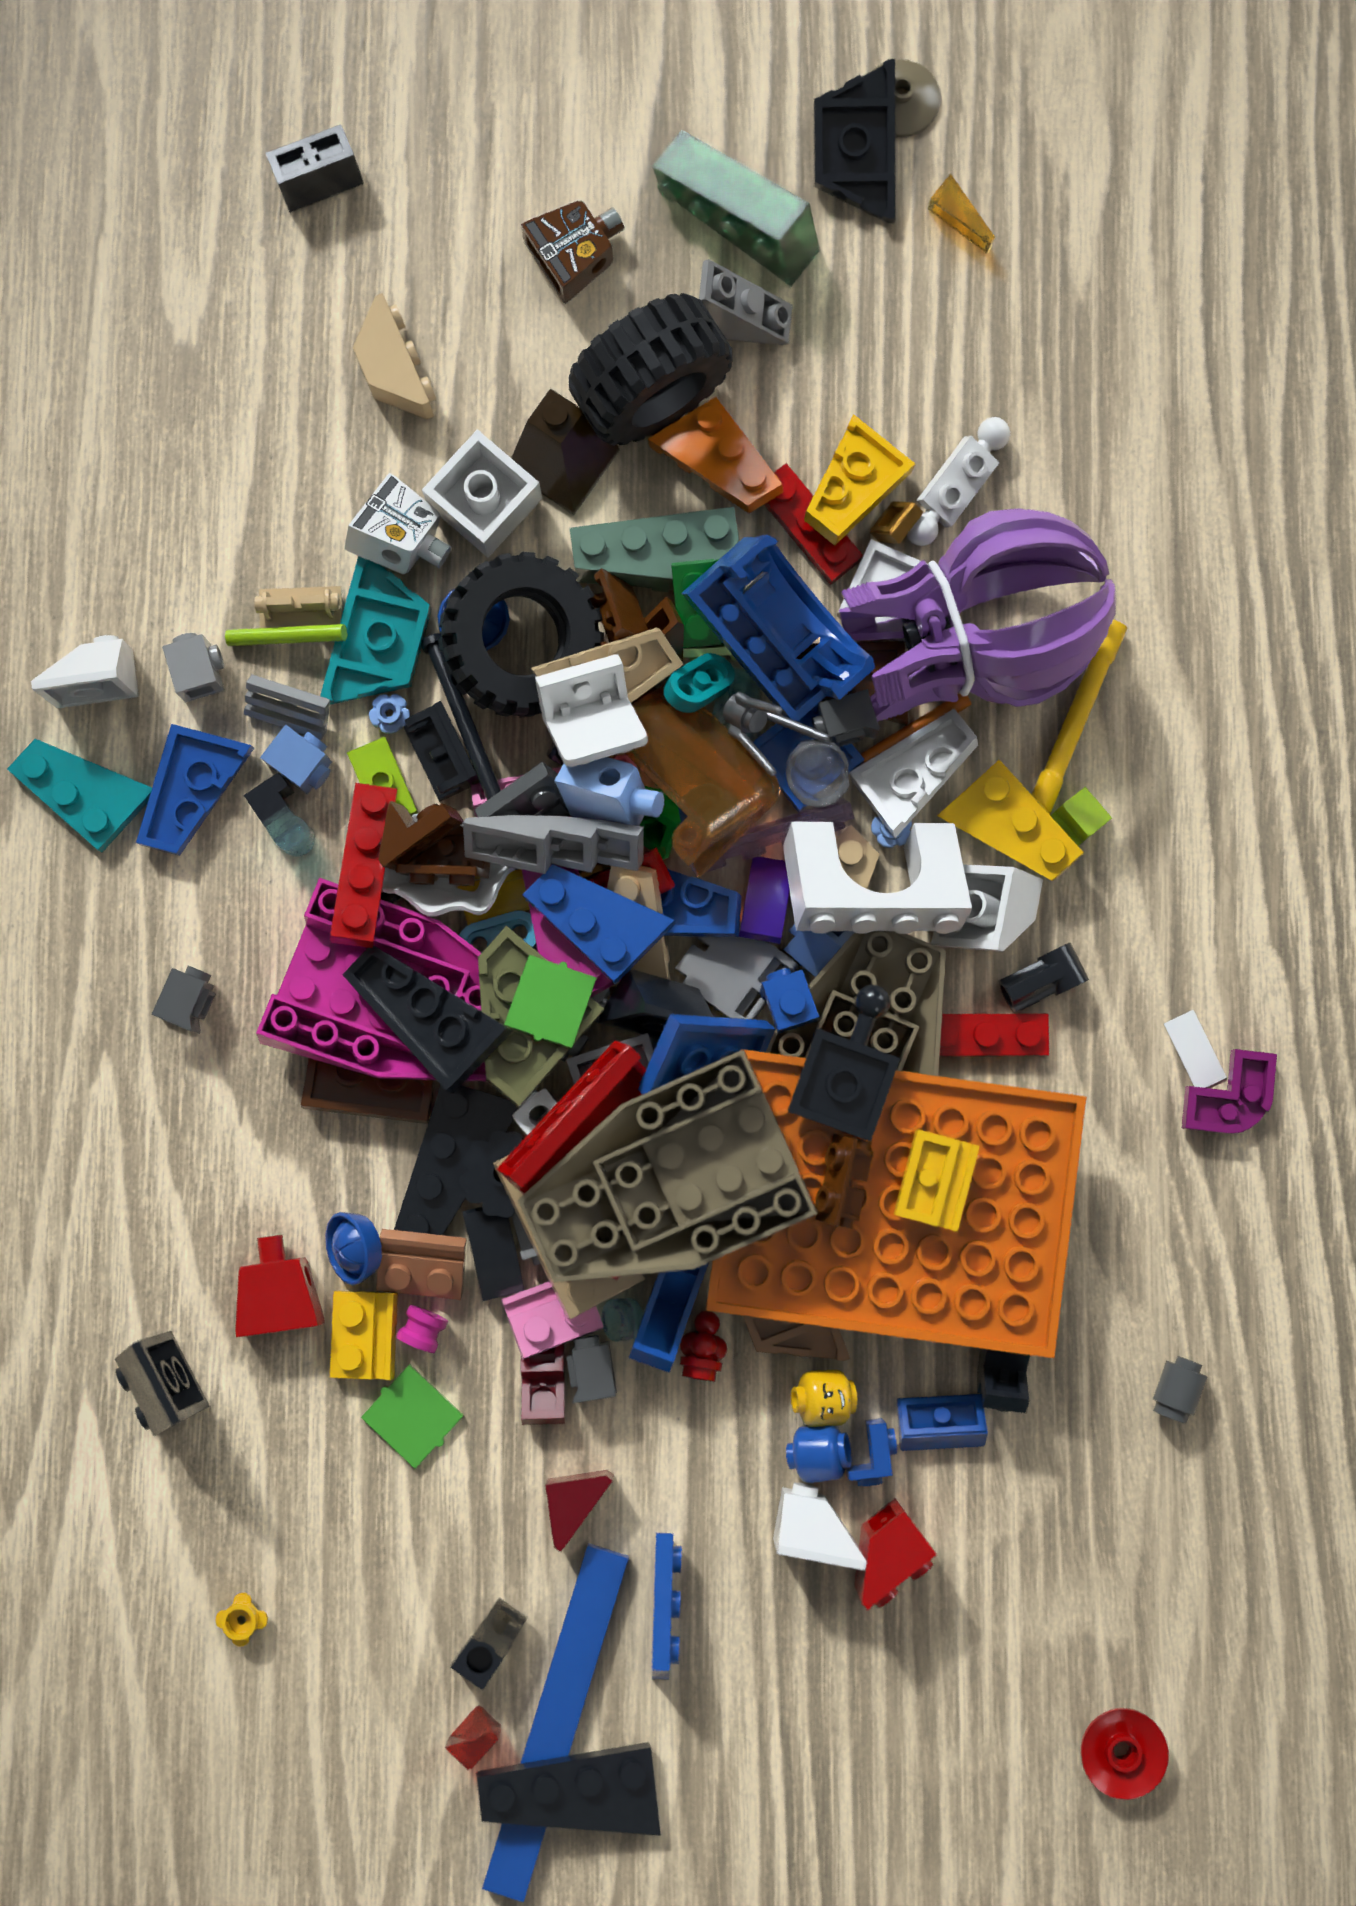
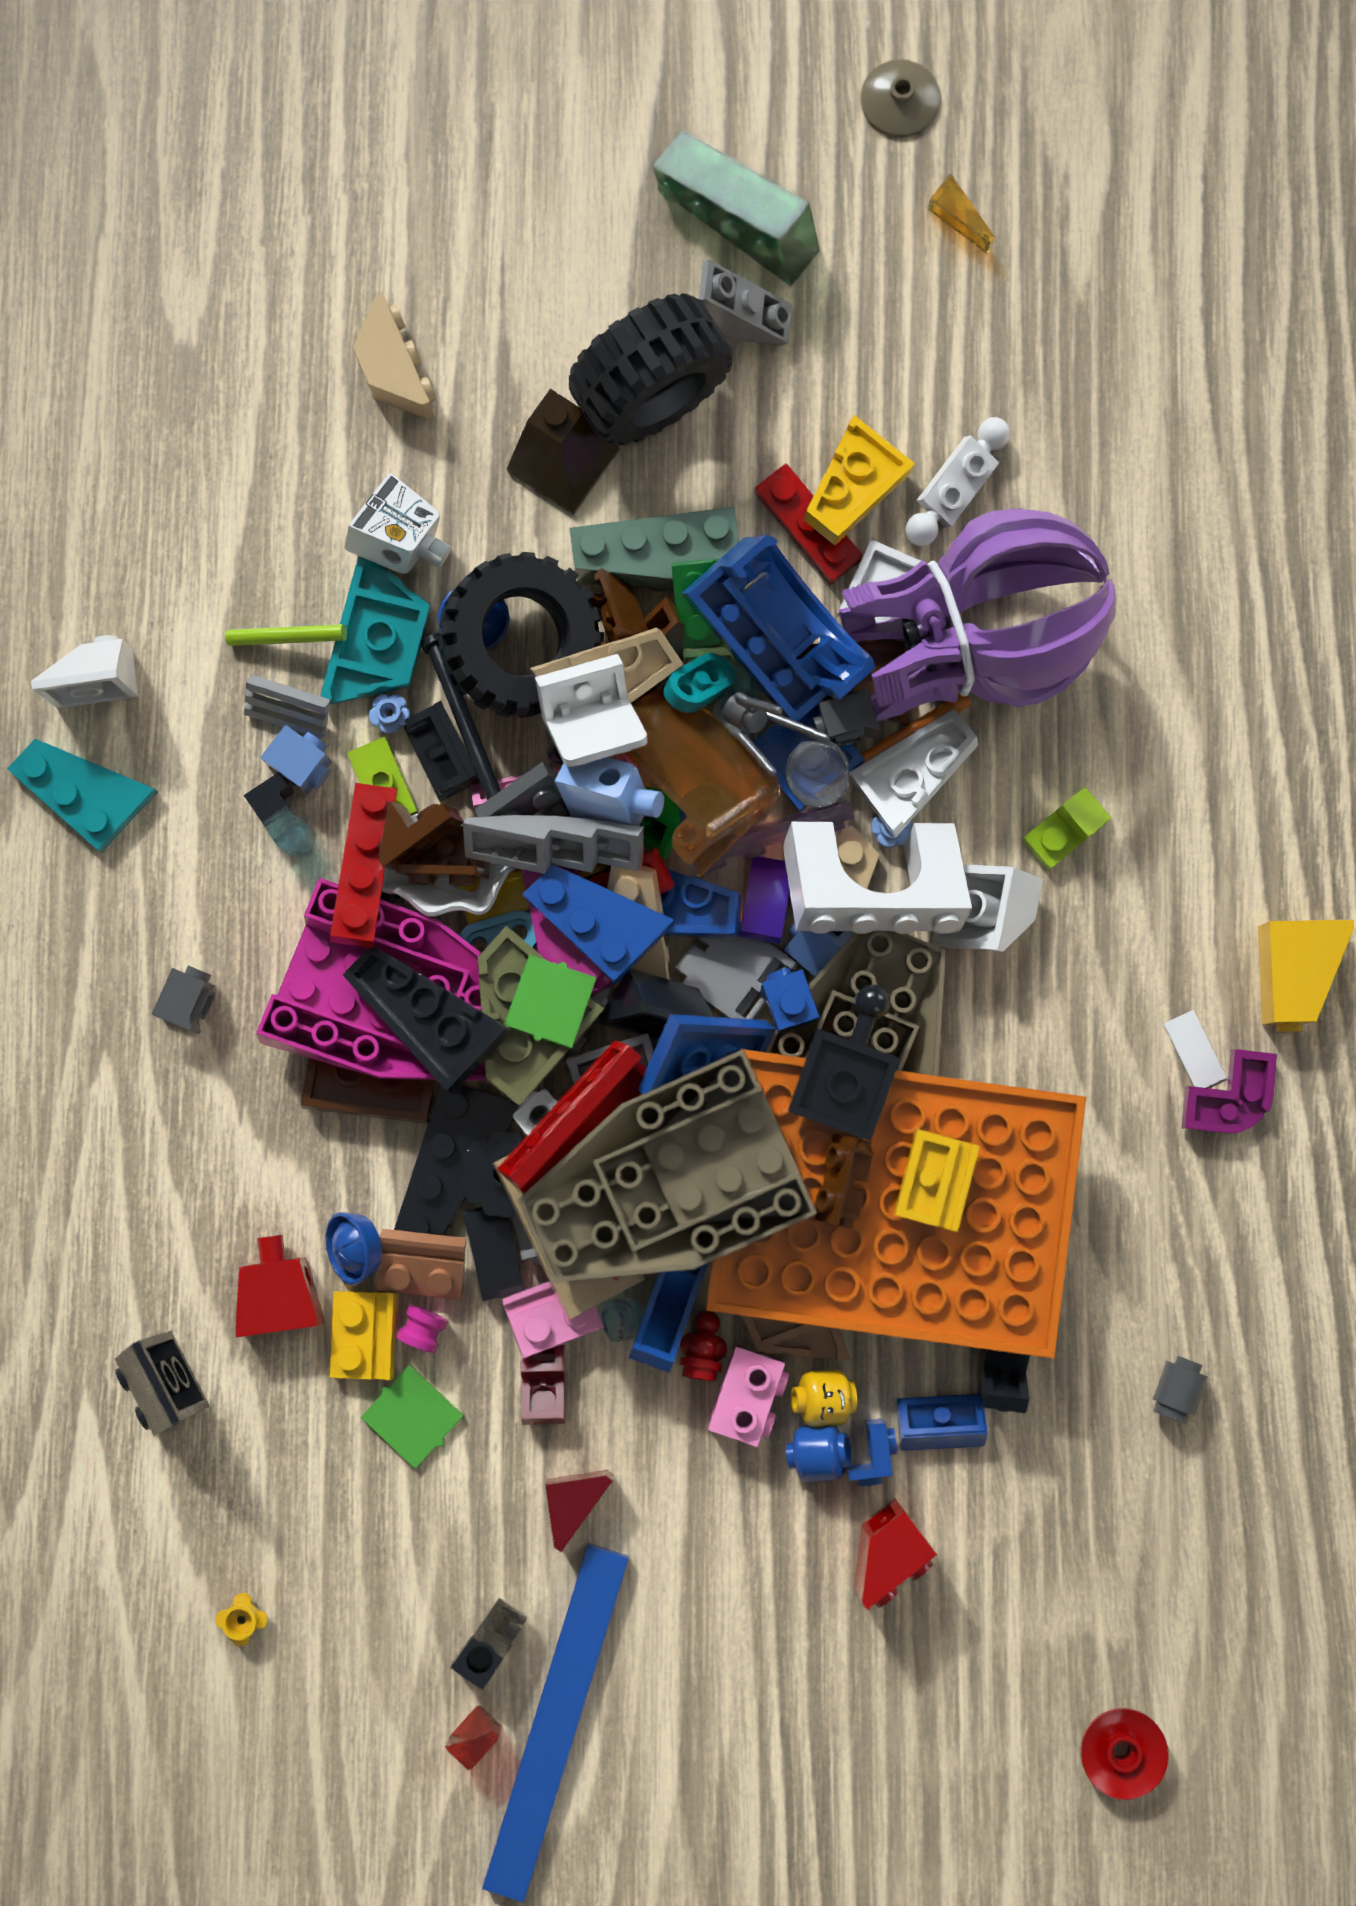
blue wing [136,724,255,856] -> none
light grey brick [162,633,225,702] -> none
tan hinge [254,586,342,628] -> none
black hinge [266,124,364,213] -> none
white brick [422,429,542,558] -> none
black wing [476,1742,661,1836] -> none
reddish brown torso [521,201,625,304] -> none
dark grey window [567,1335,617,1403] -> none
orange wing [648,397,783,513] -> none
blue wing [652,1533,682,1680] -> none
white slope [773,1483,867,1570] -> none
black wing [813,59,896,223] -> none
pearl gold tile [869,501,924,544] -> none
yellow wing [937,759,1085,881] -> none
red plate [939,1013,1049,1057] -> none
black piece [998,942,1089,1013] -> none
yellow piece [1032,620,1127,814] -> none
none -> bright pink brick [707,1344,789,1447]
none -> yellow slope [1258,920,1354,1033]

